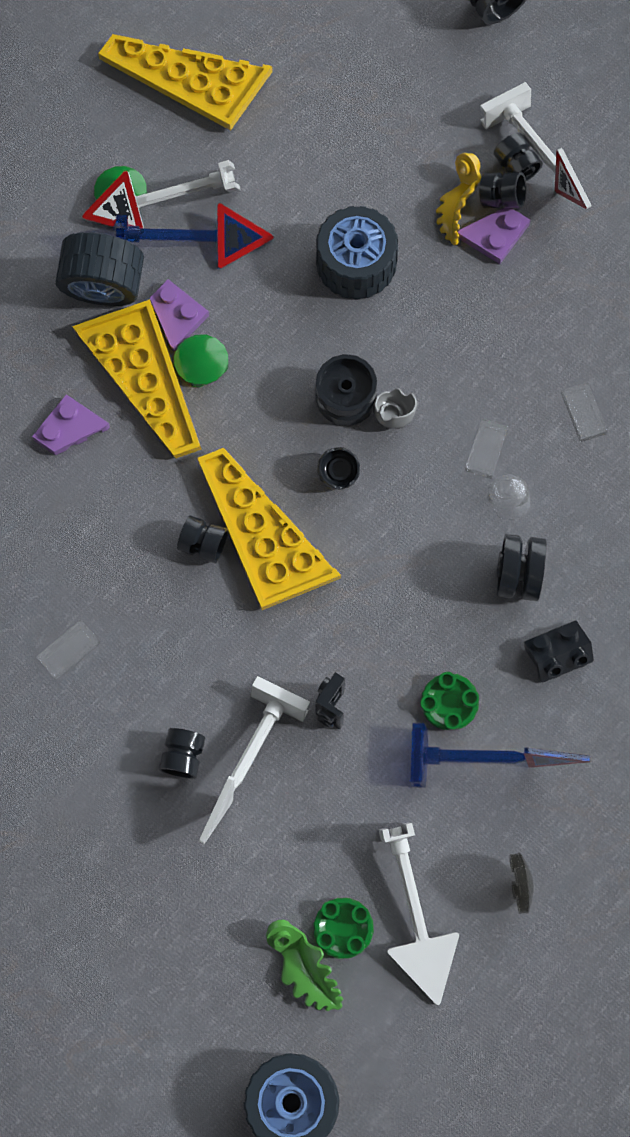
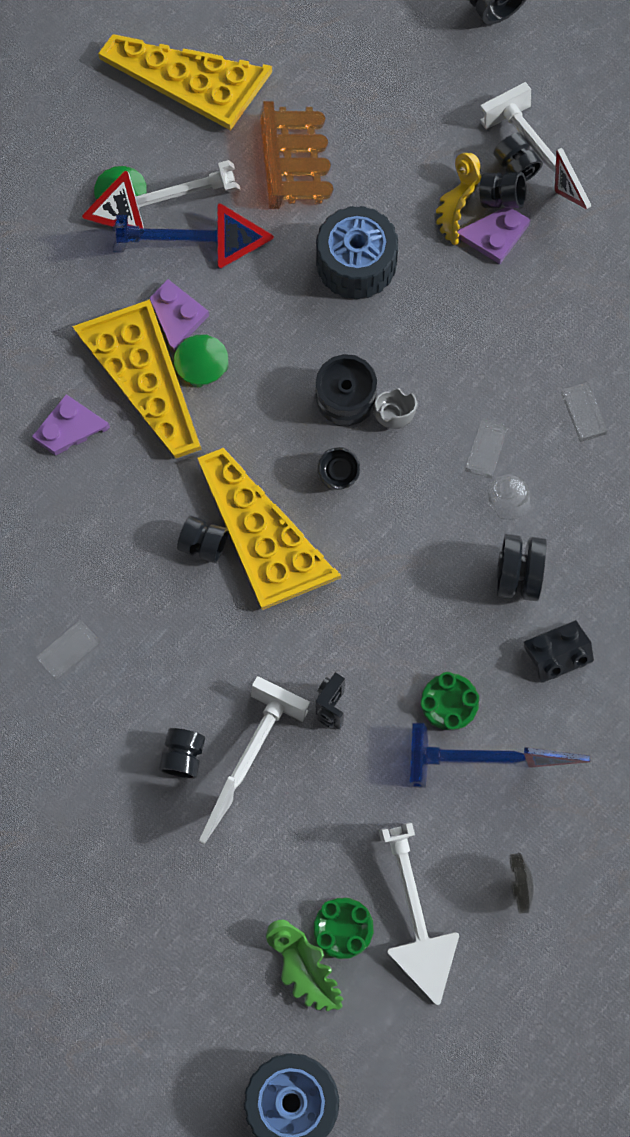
black wheel [55,232,144,307] -> none
none -> clear orange fence [260,101,333,209]

